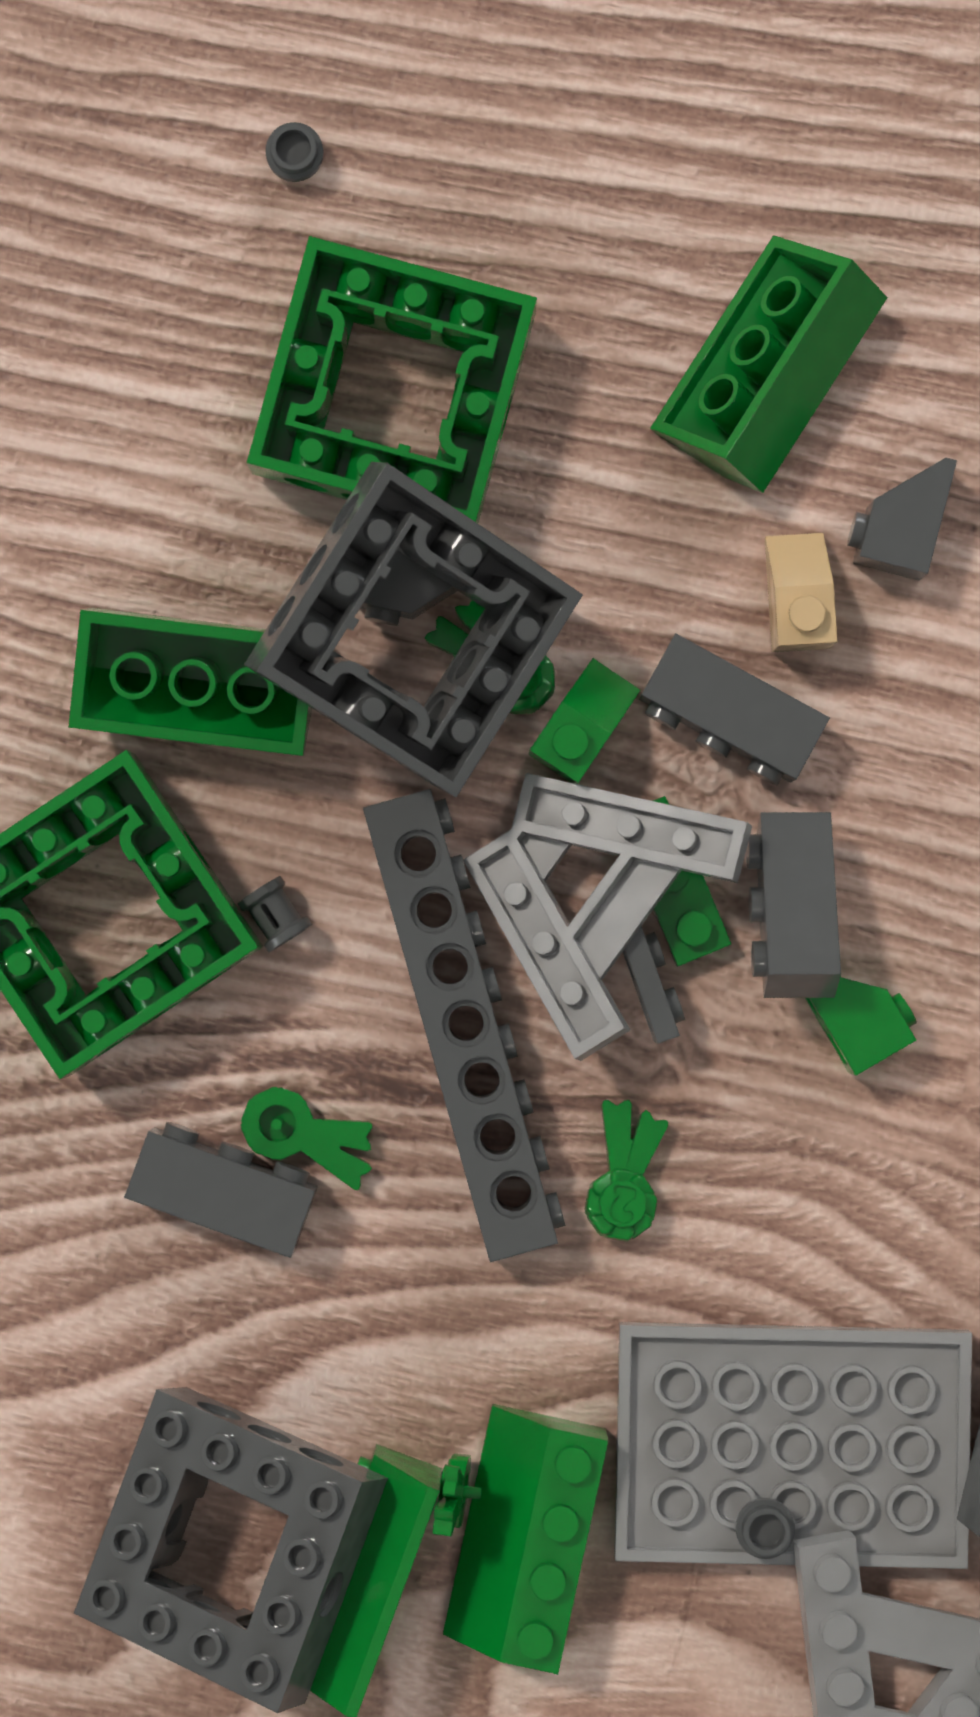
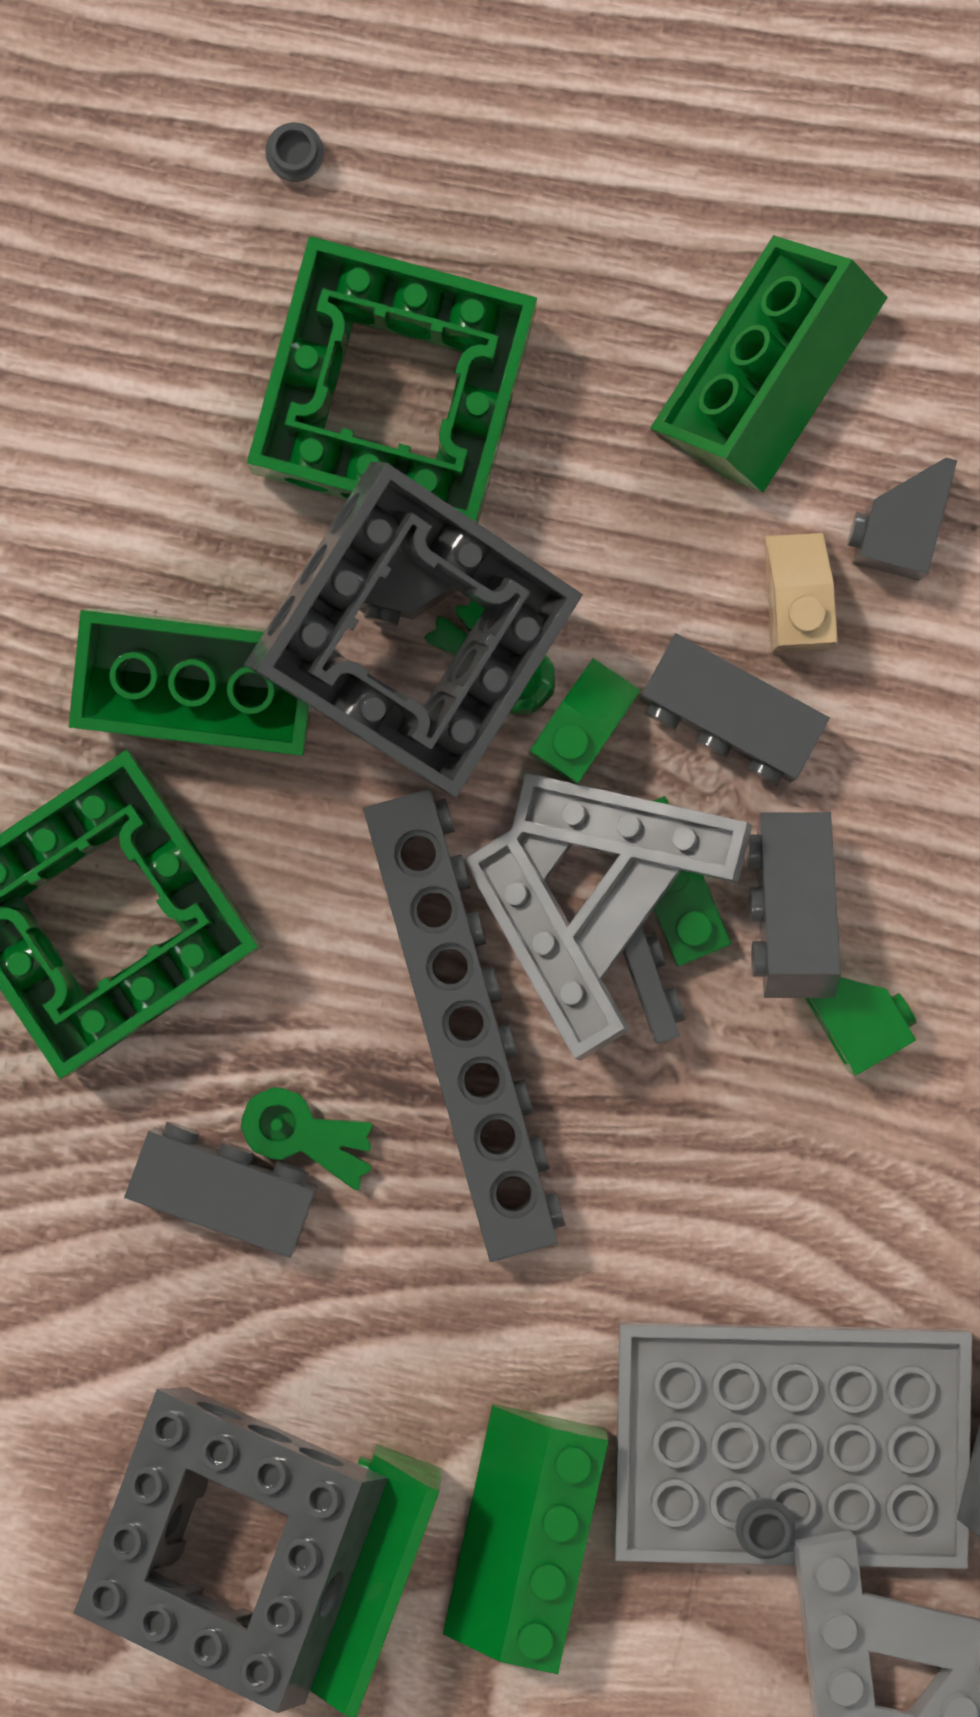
dark grey bush [237,876,313,953] -> none
green piece [432,1454,482,1537] -> none
green piece [584,1100,668,1242] -> none

